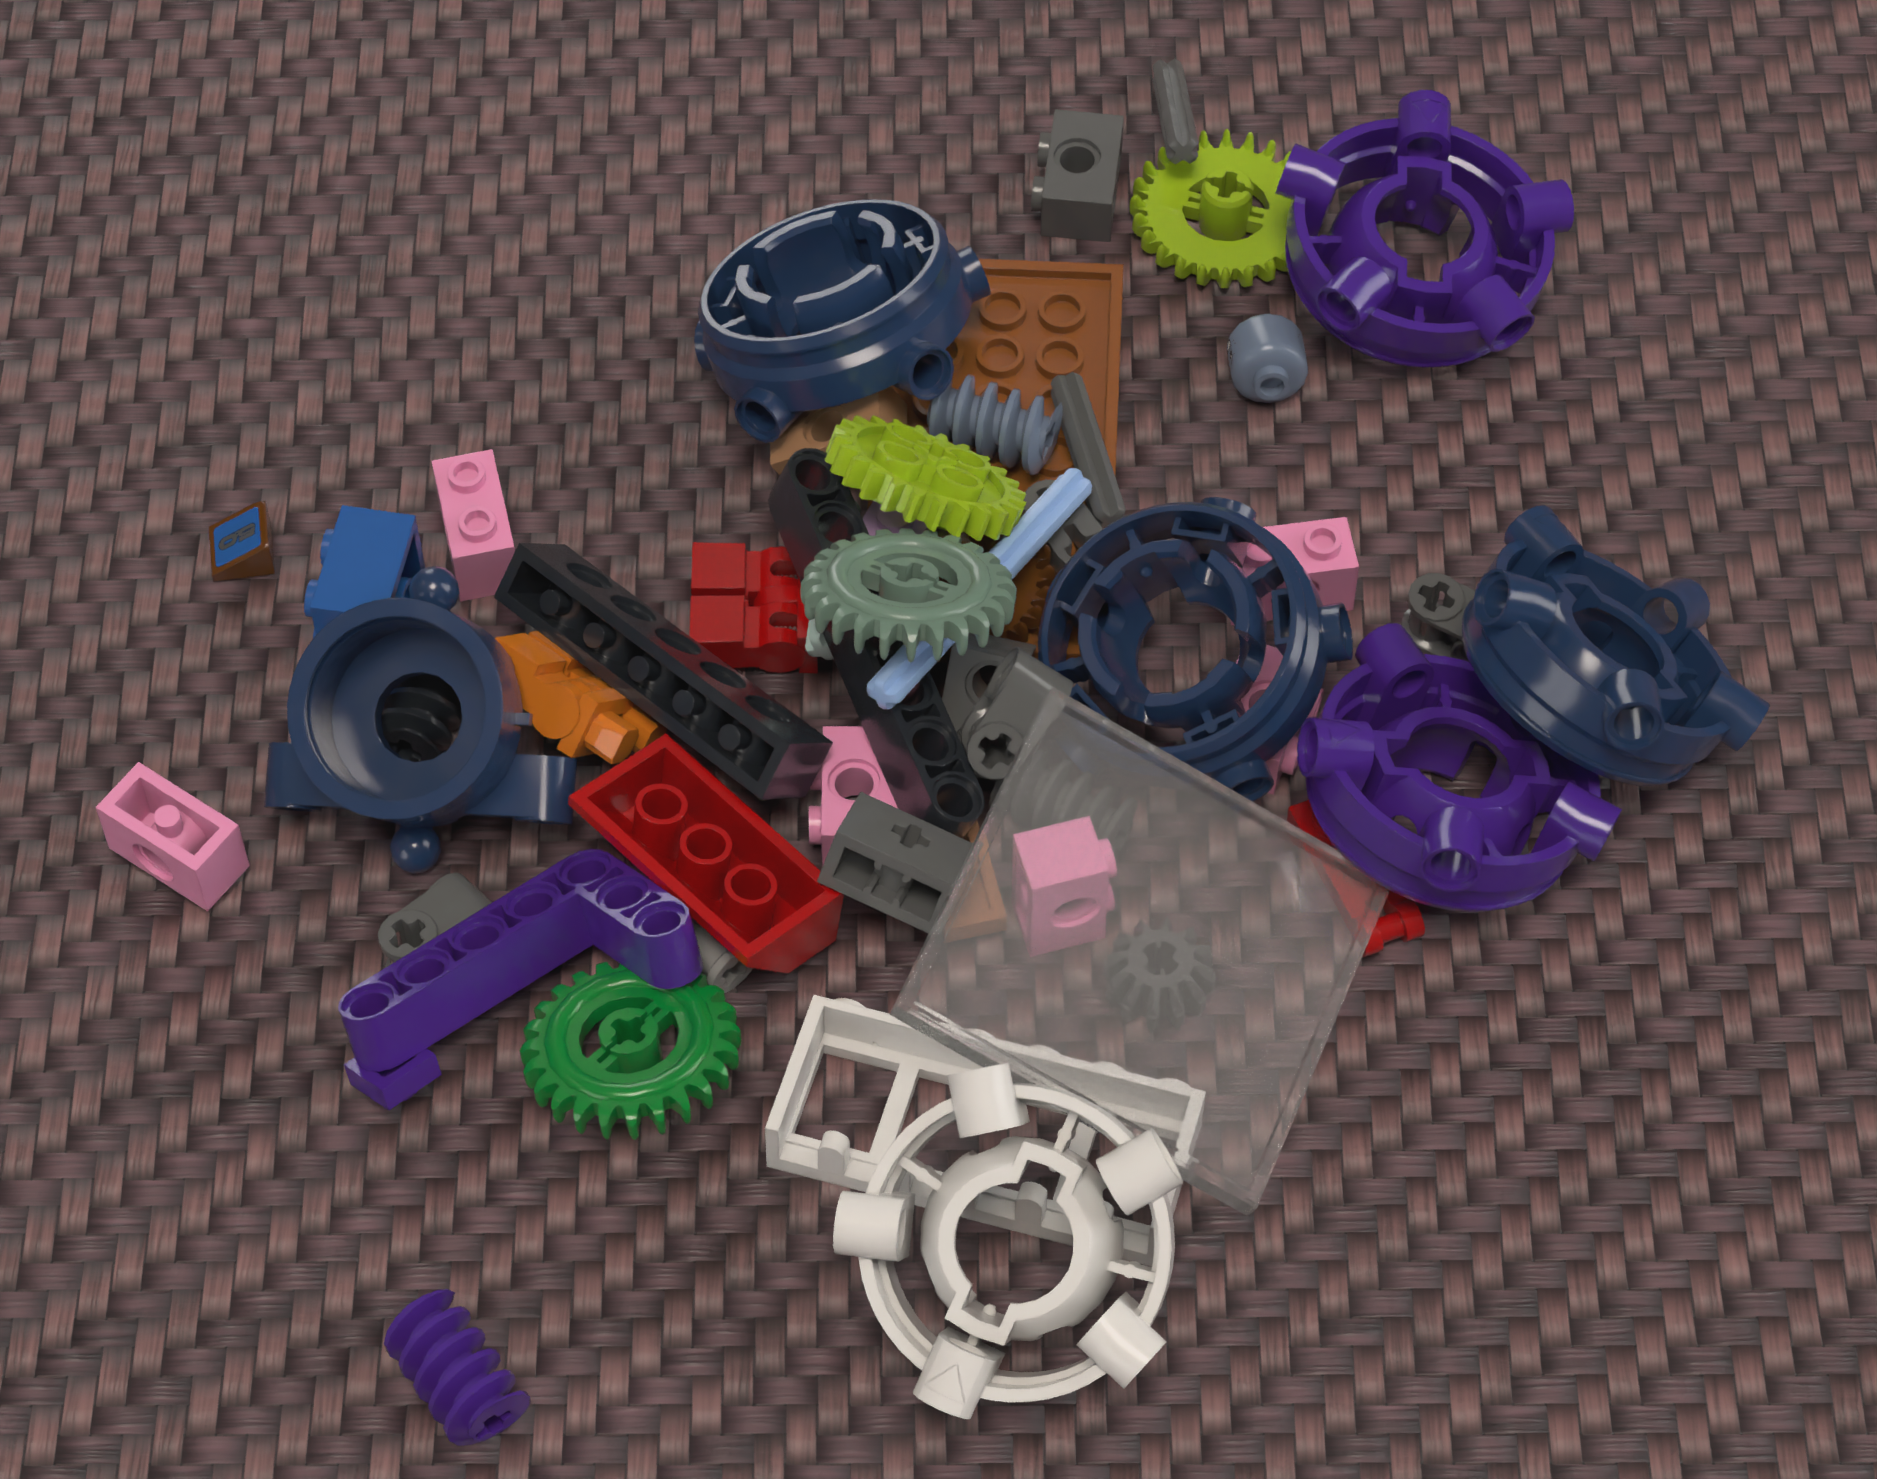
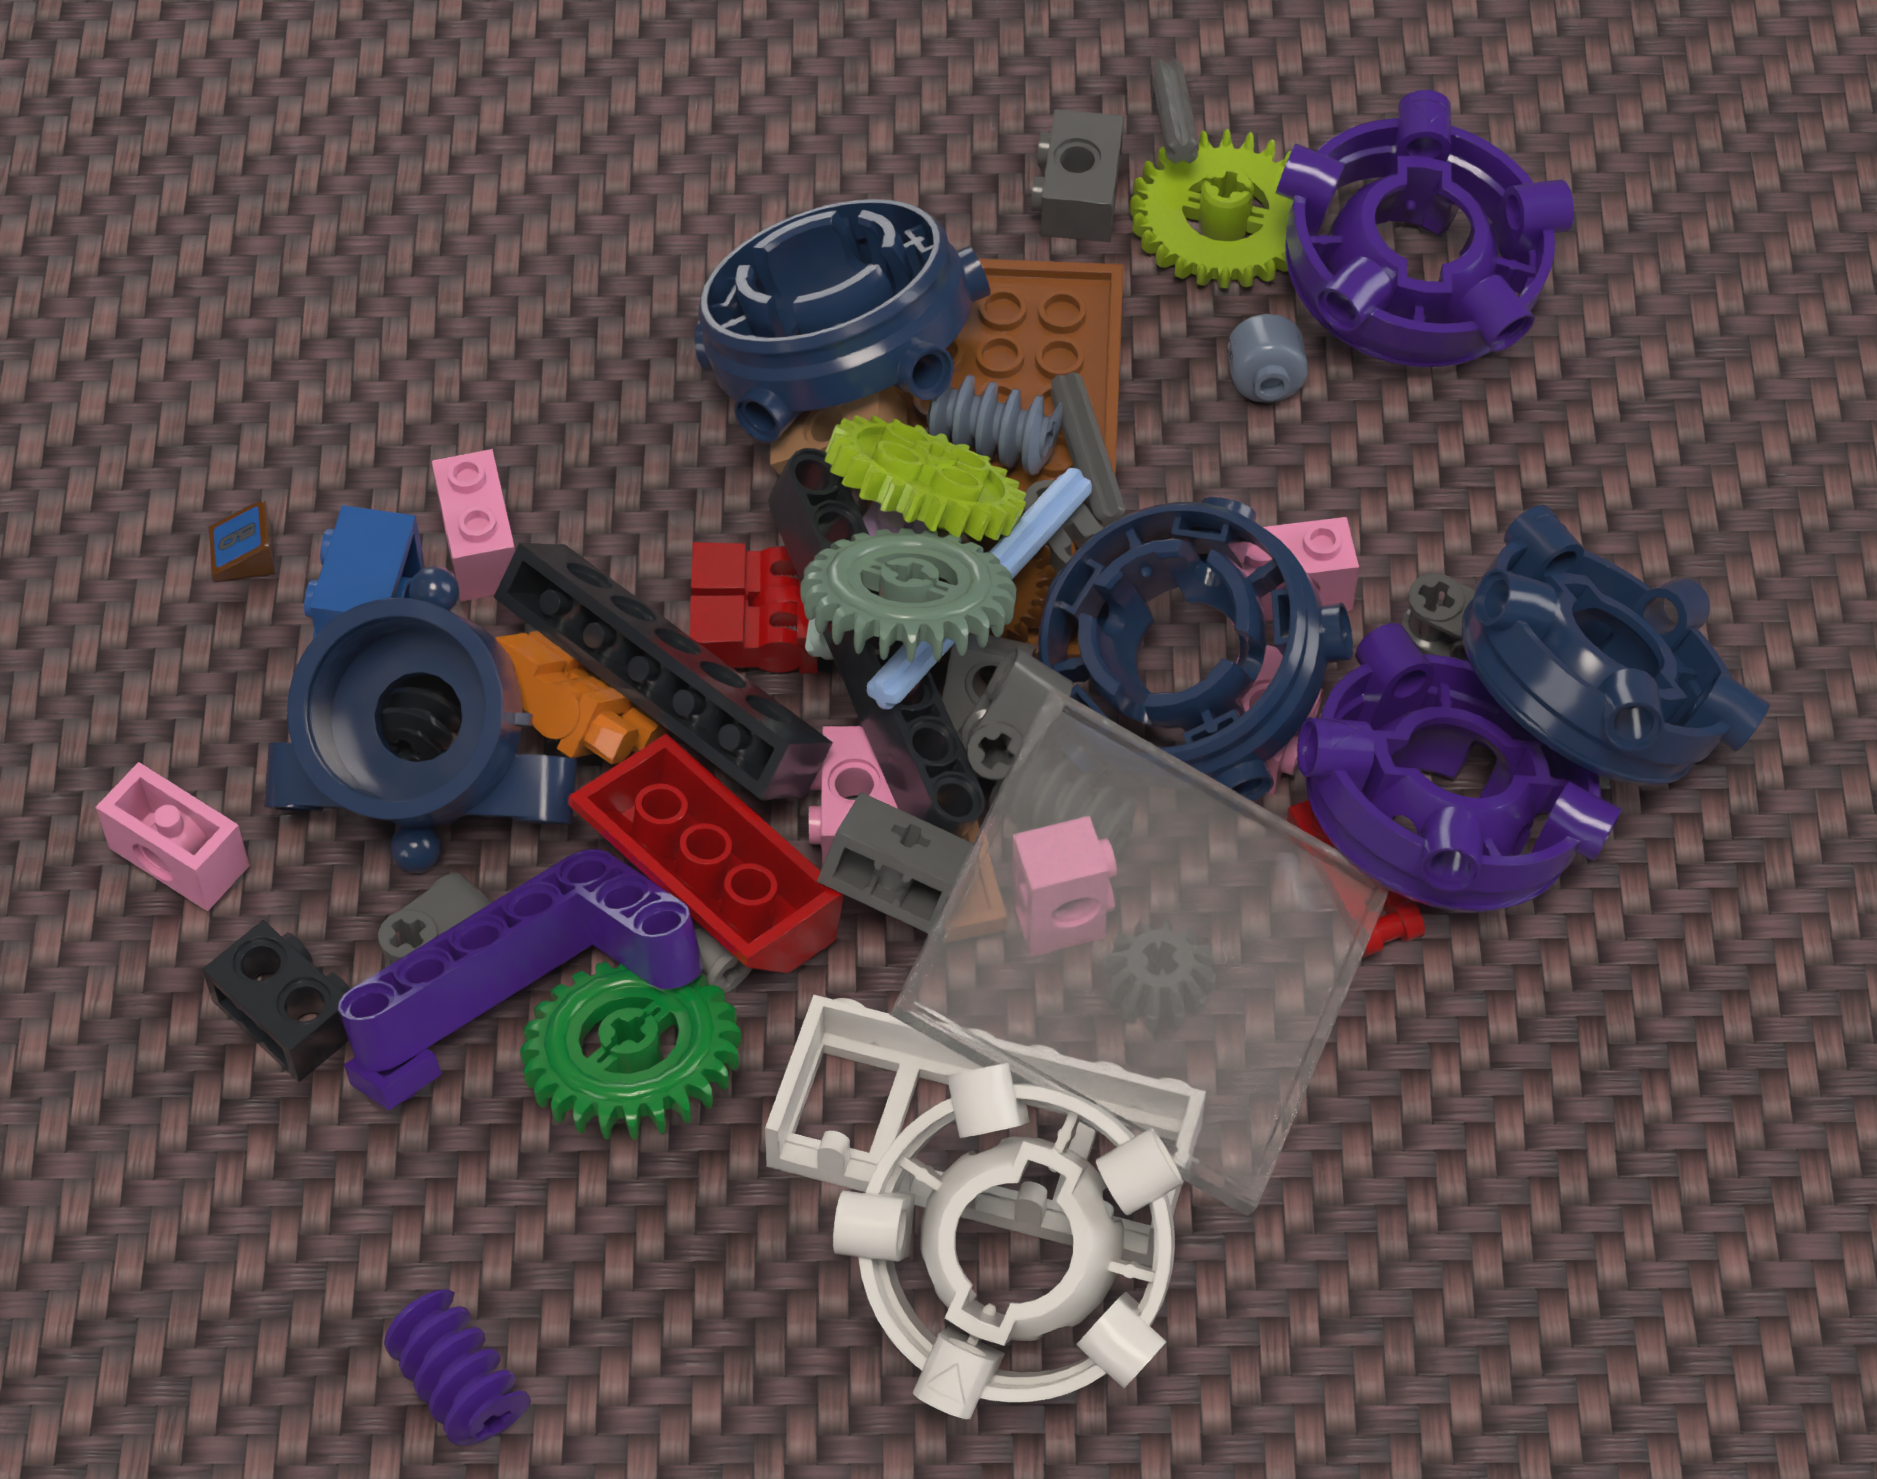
none -> black brick [202,920,350,1082]

